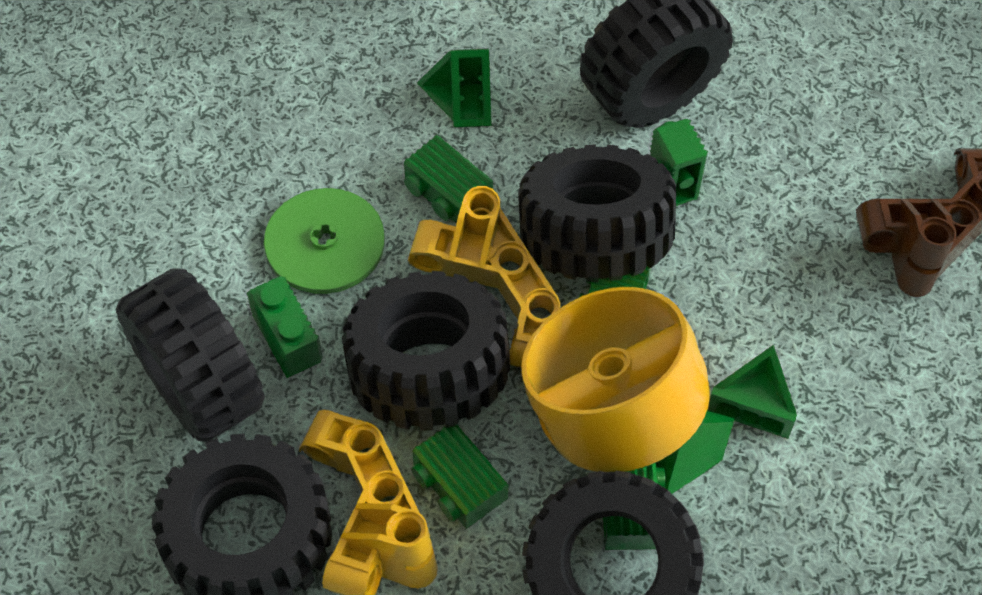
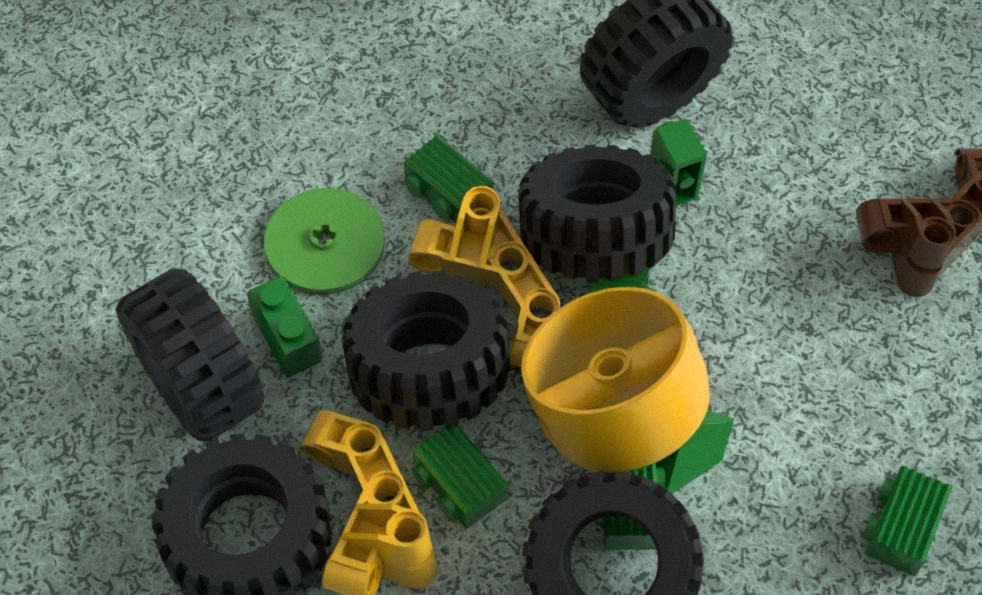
green slope [417,48,492,127] -> none
green slope [707,344,797,439] -> none
none -> green brick [862,466,952,576]

